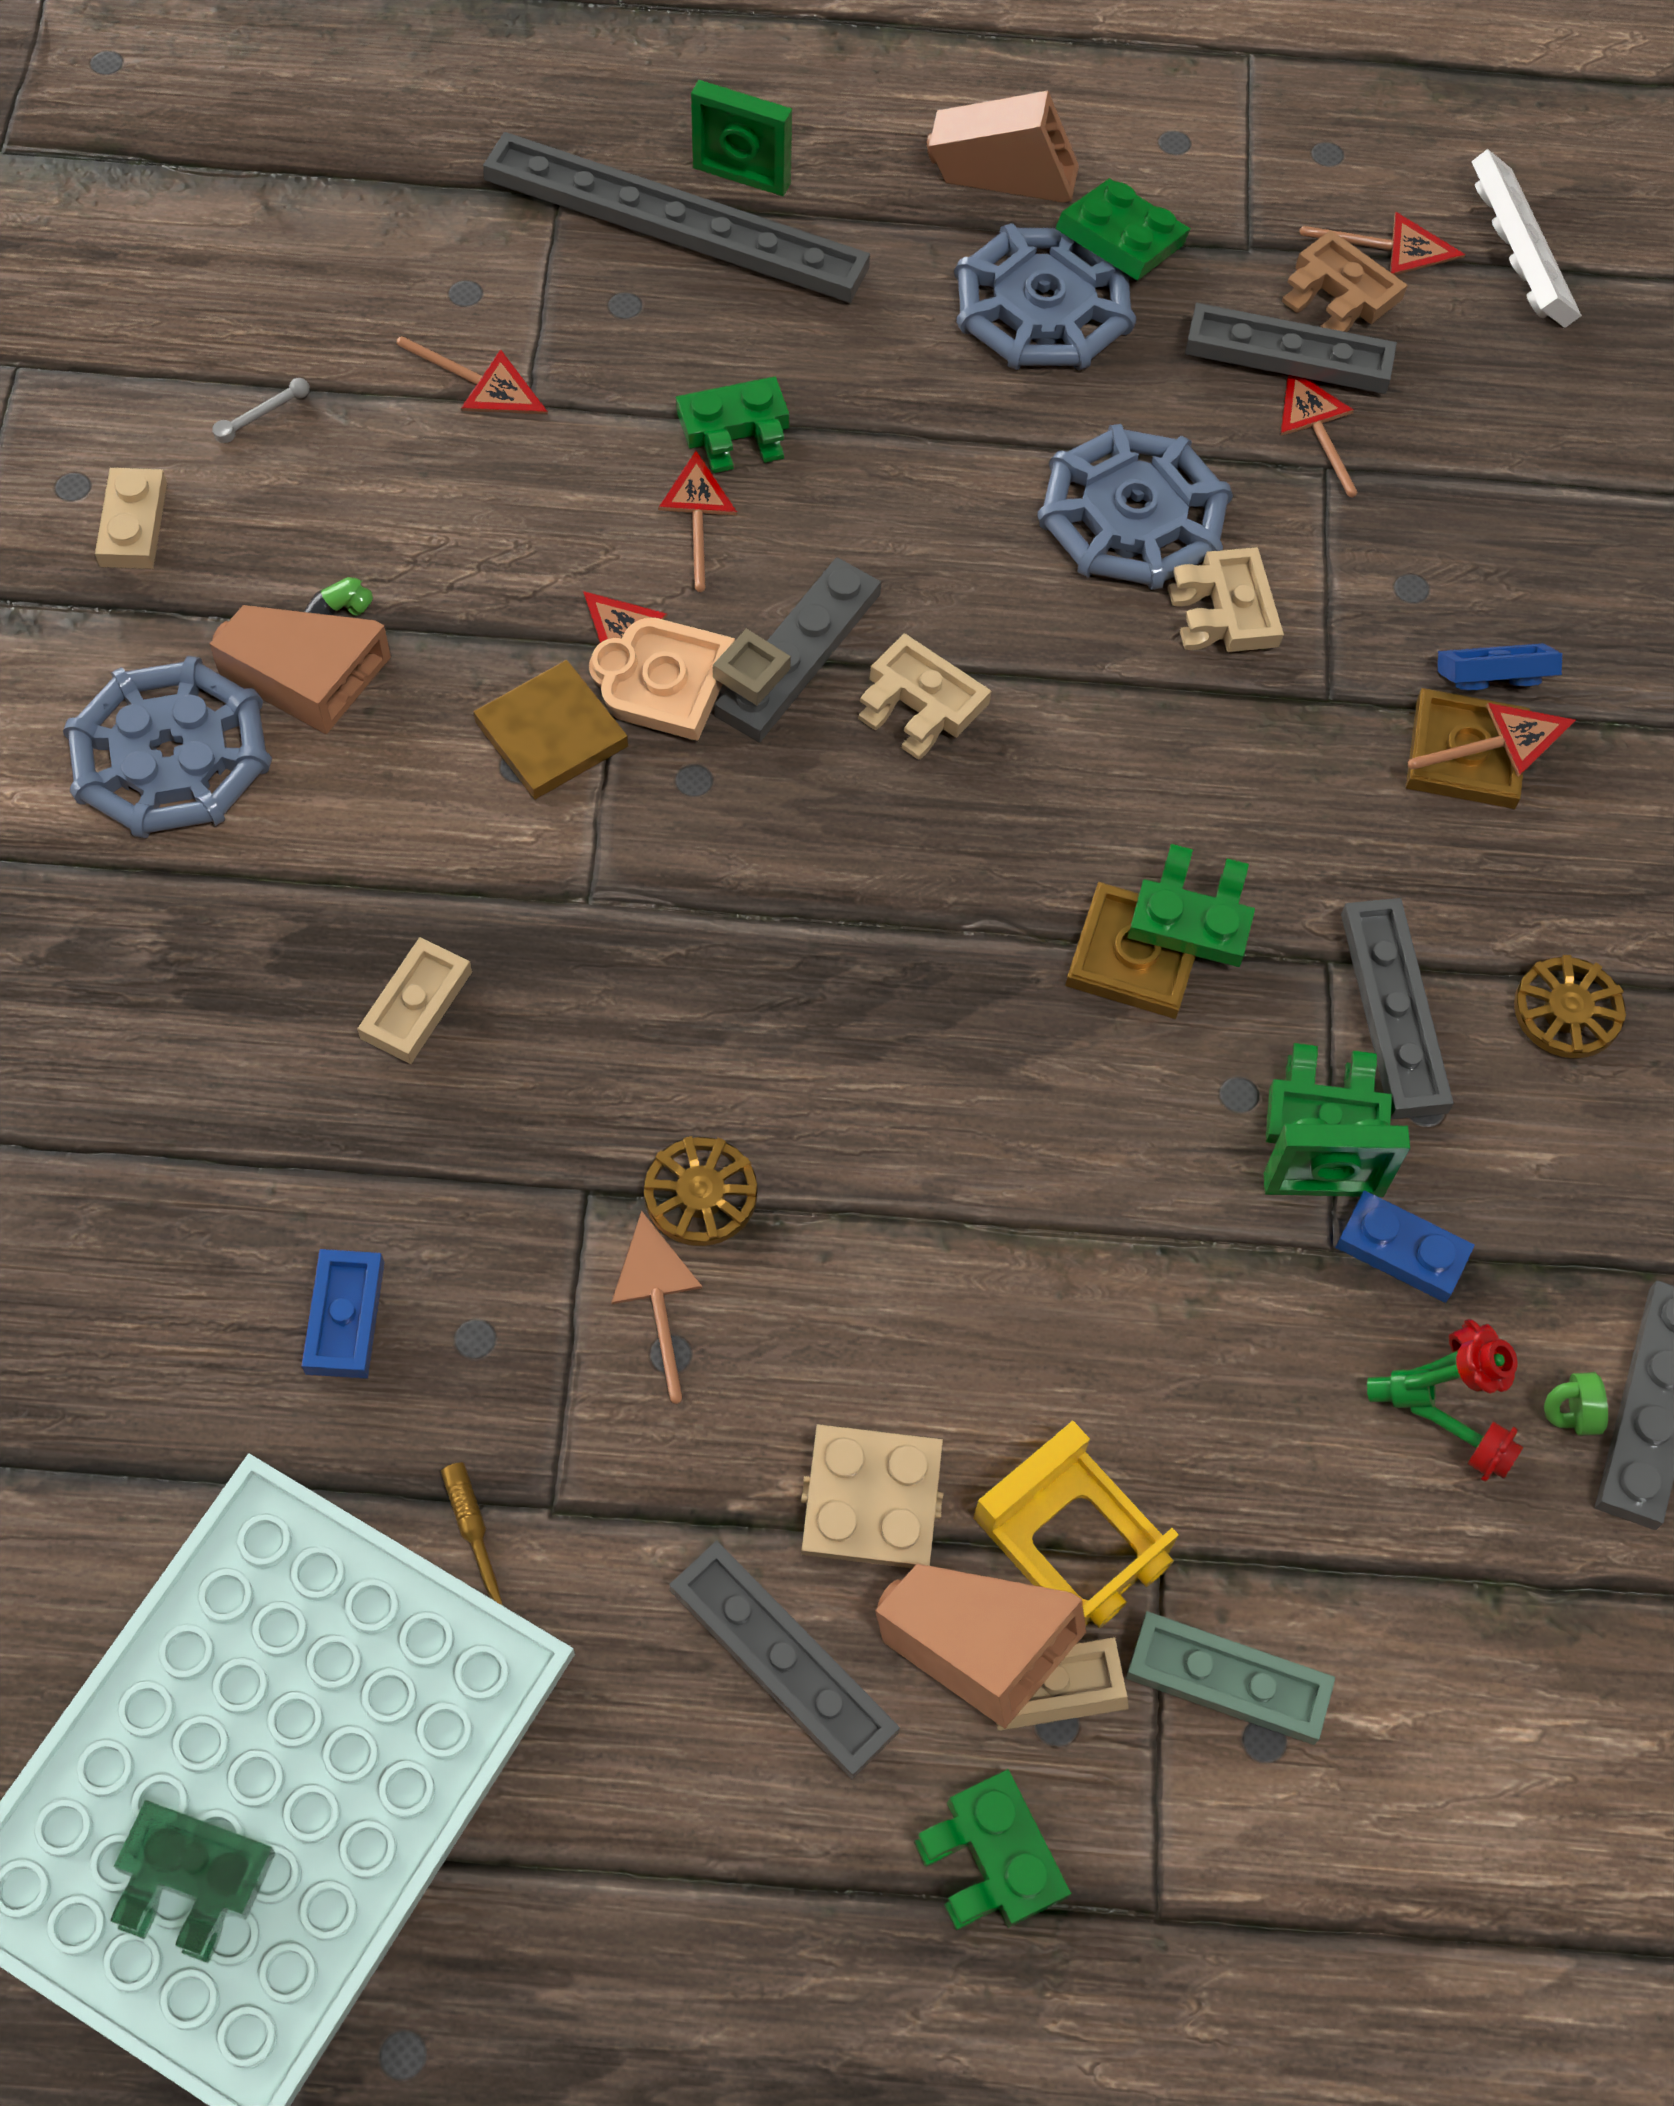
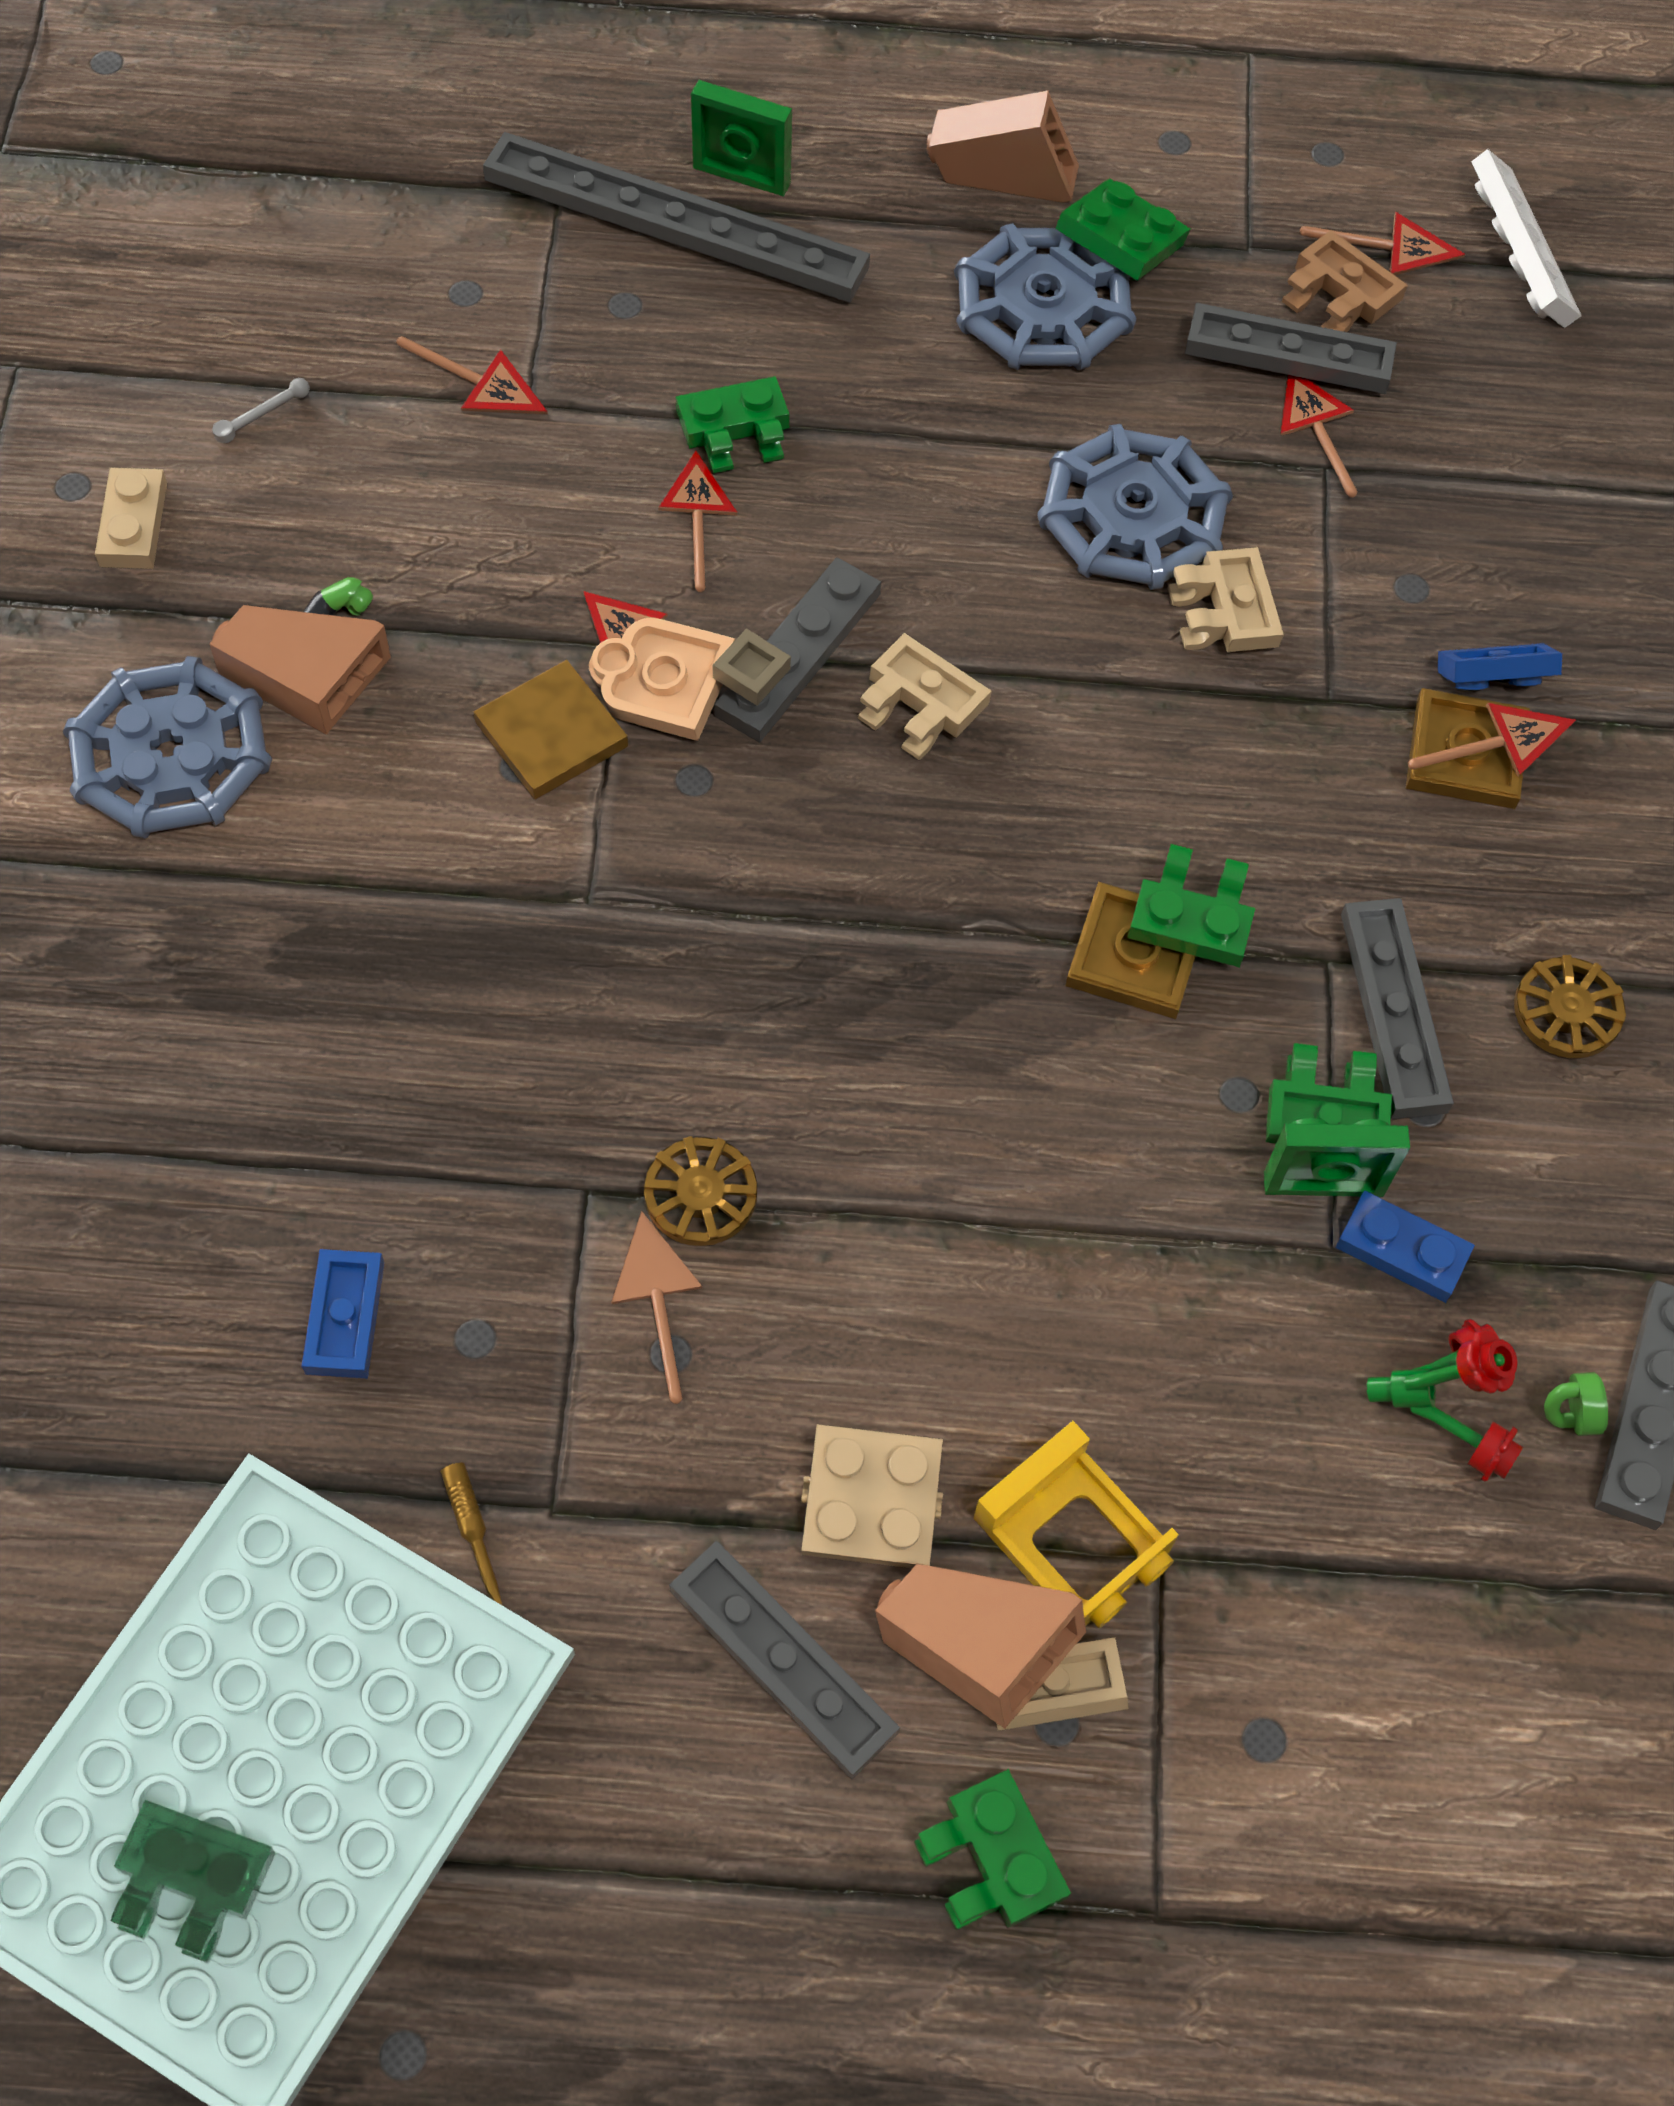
tan plate [357,937,472,1064] -> none
sand green plate [1125,1611,1336,1745] -> none

